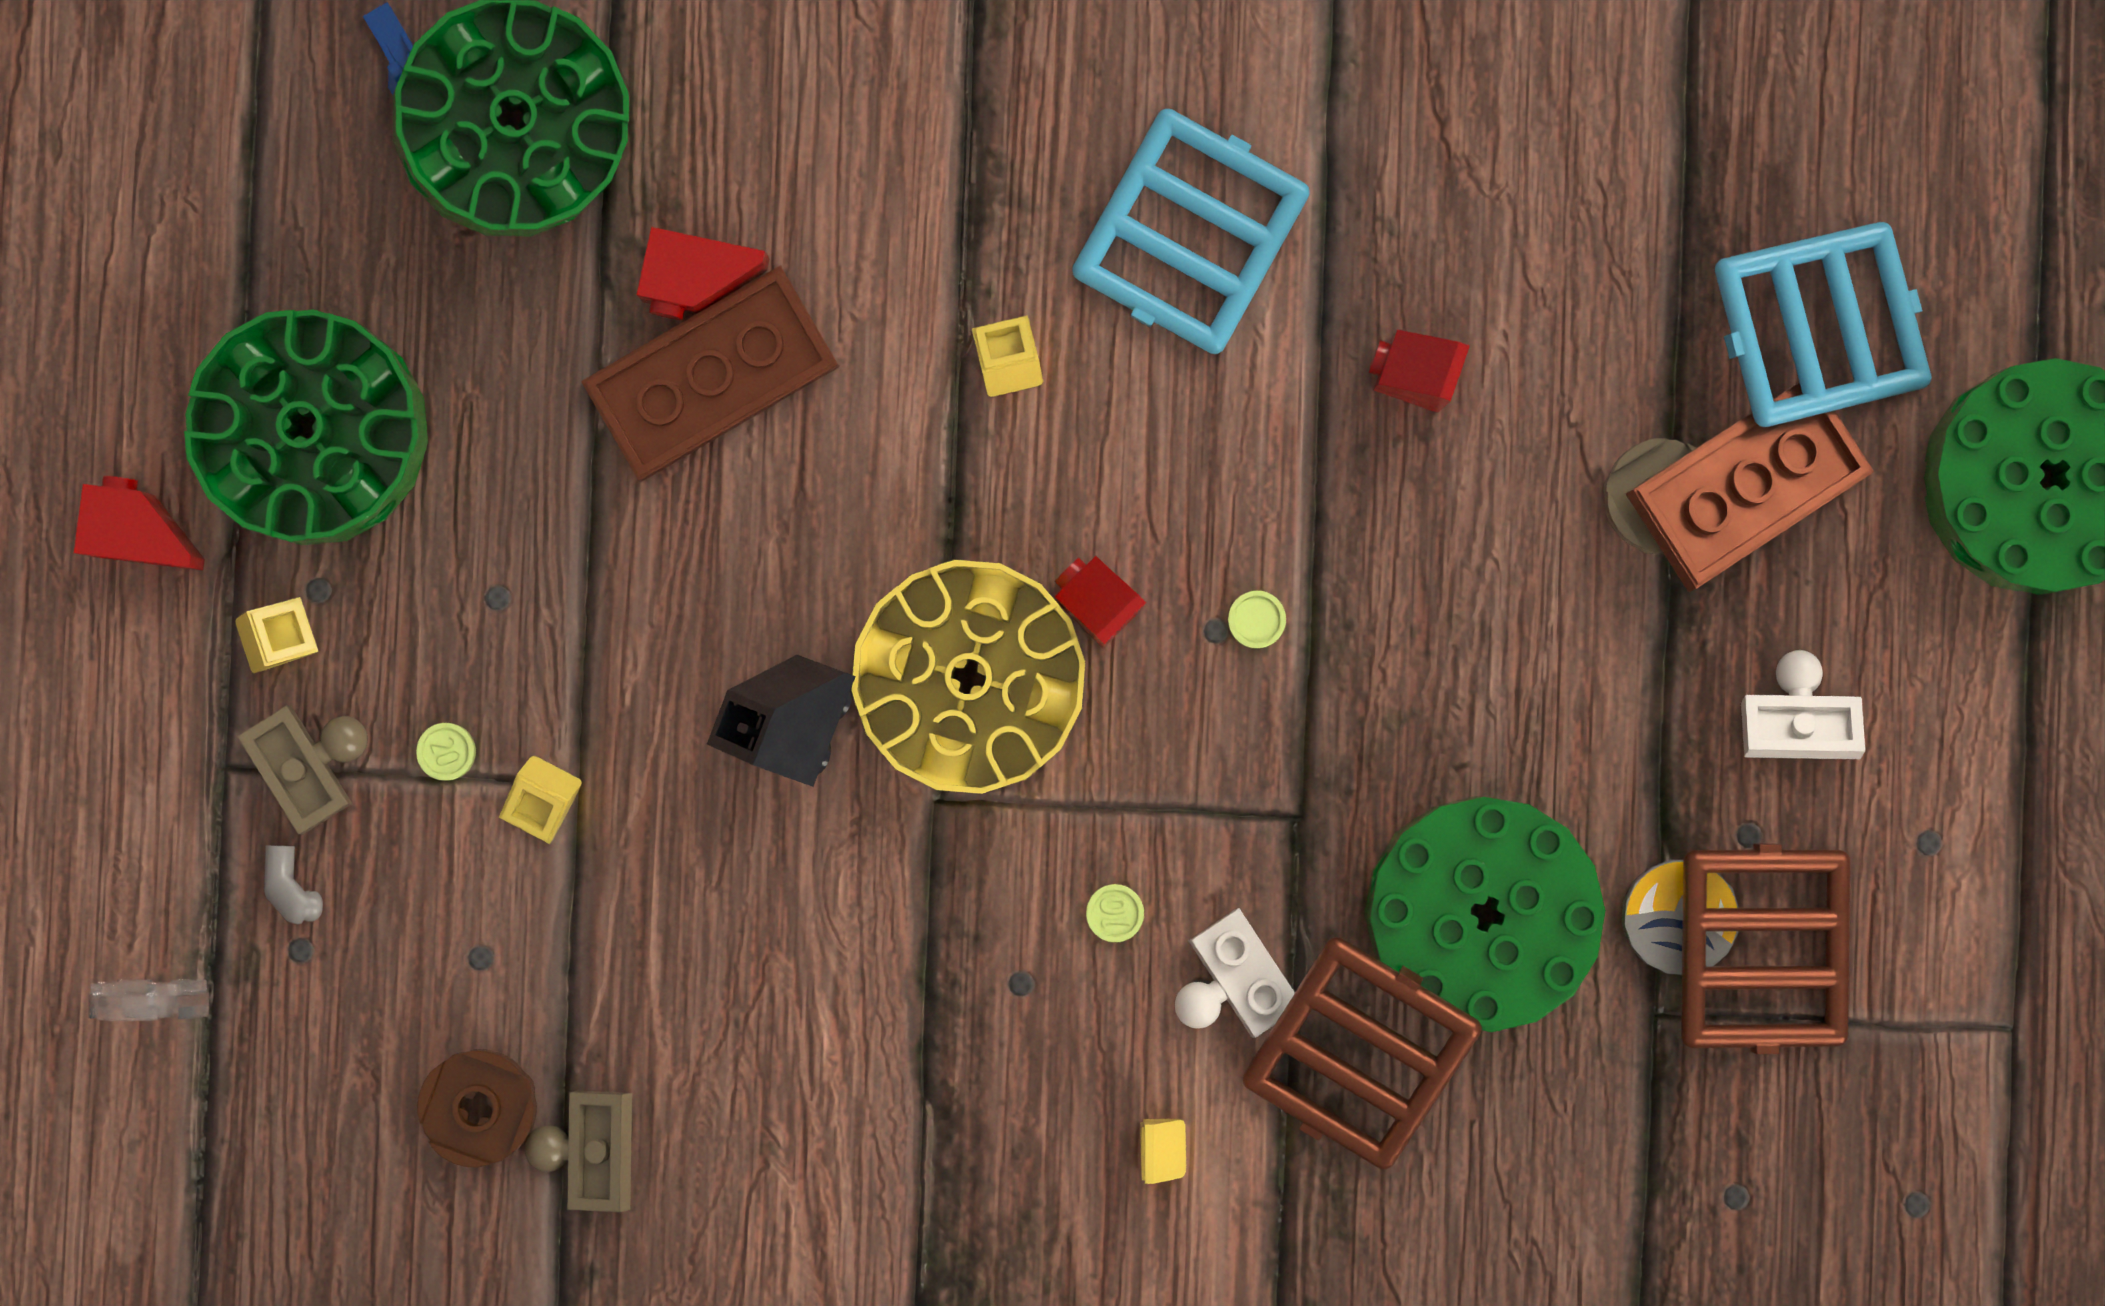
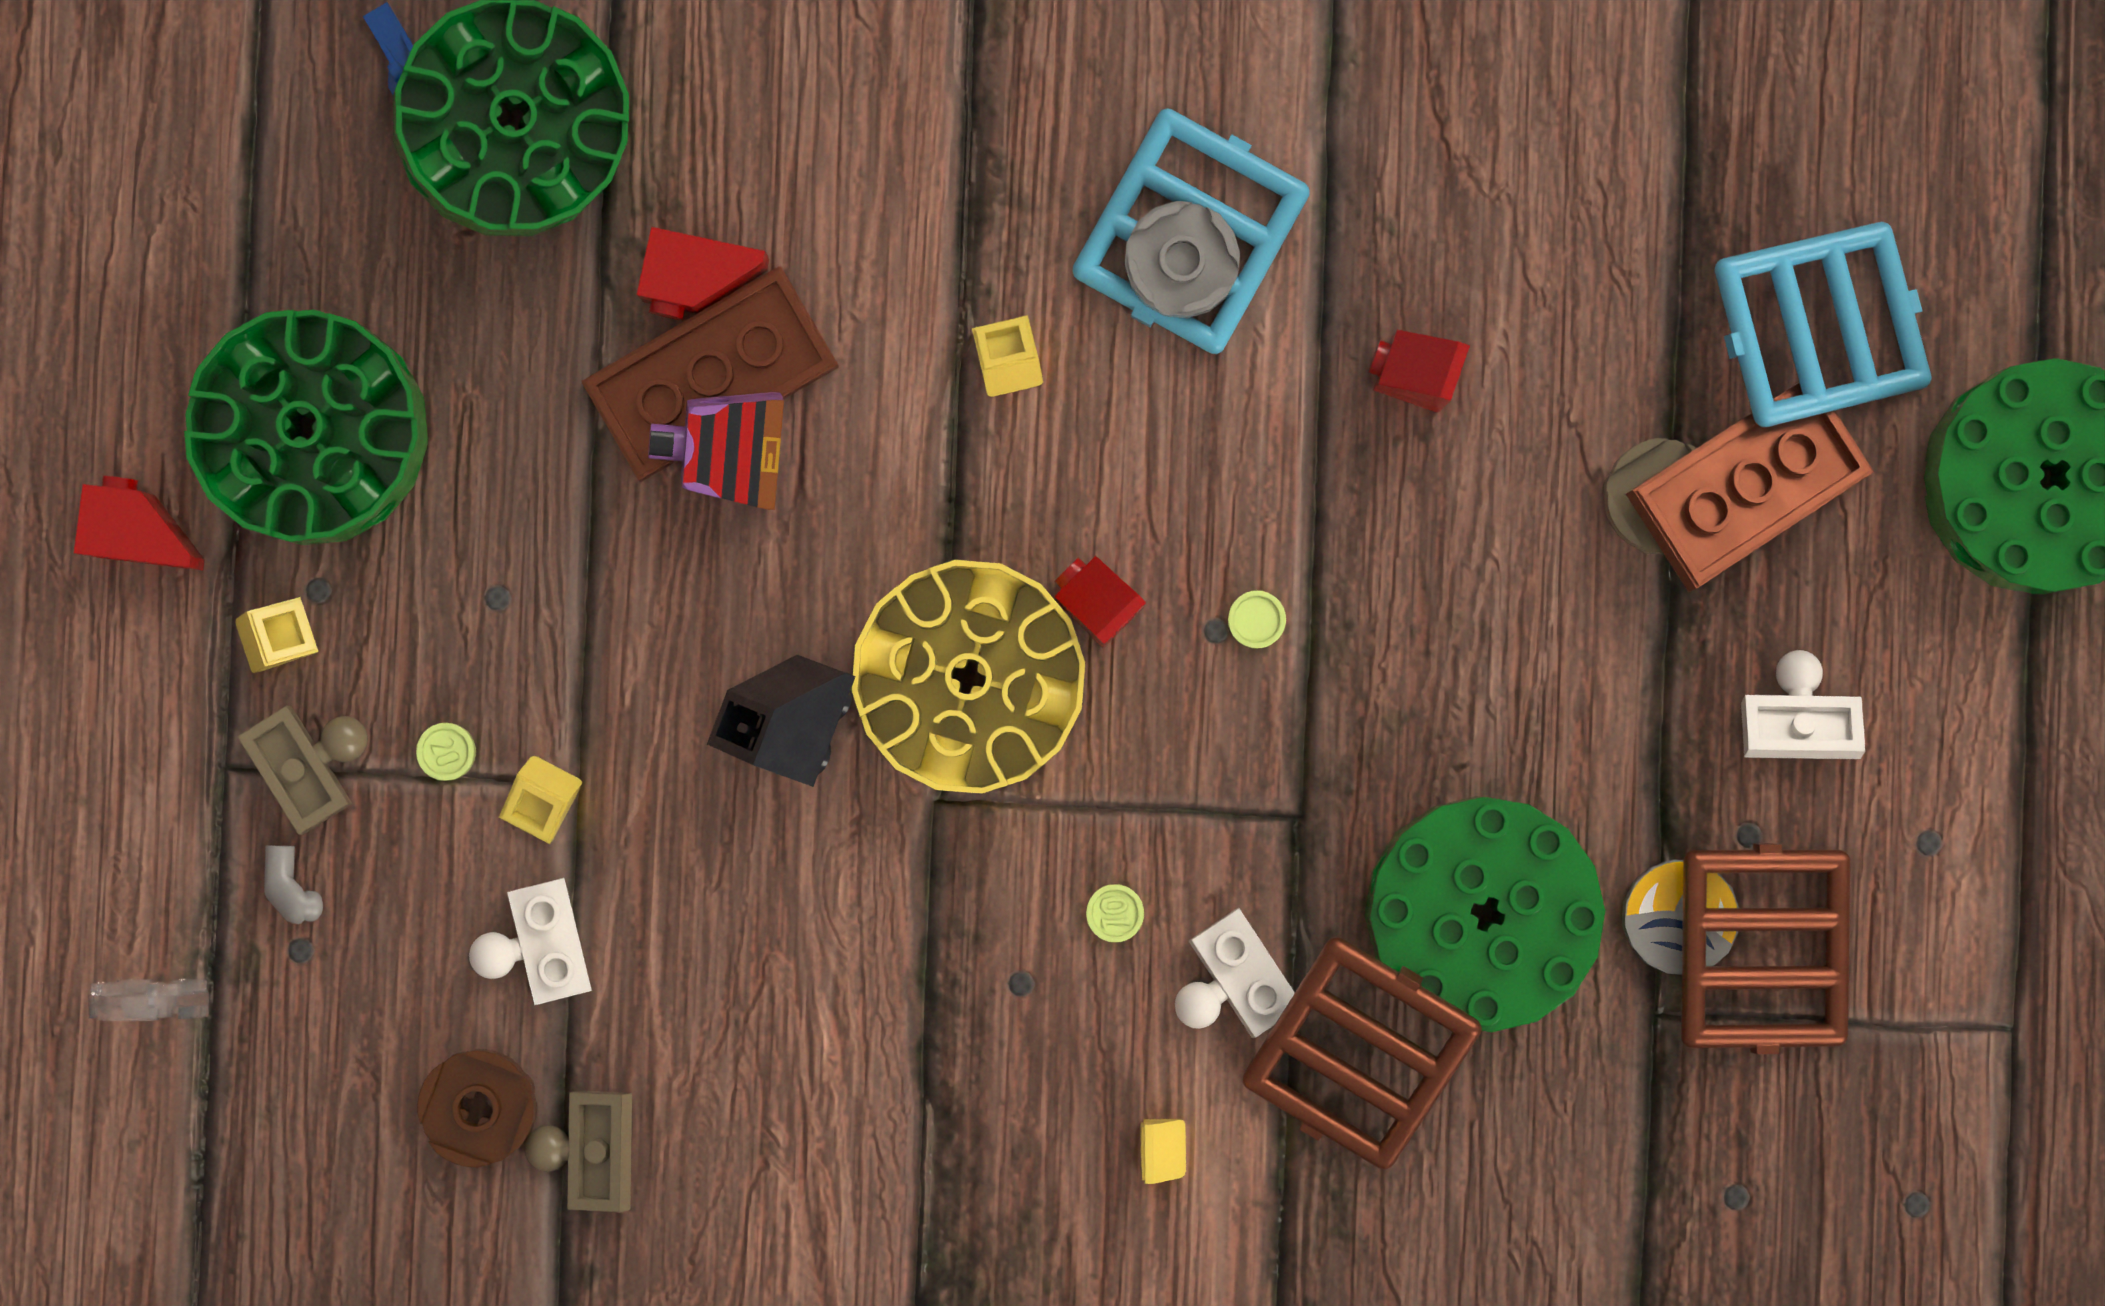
none -> white plate [469,878,592,1005]
none -> torso [648,392,784,510]
none -> light grey tile [1124,201,1240,318]

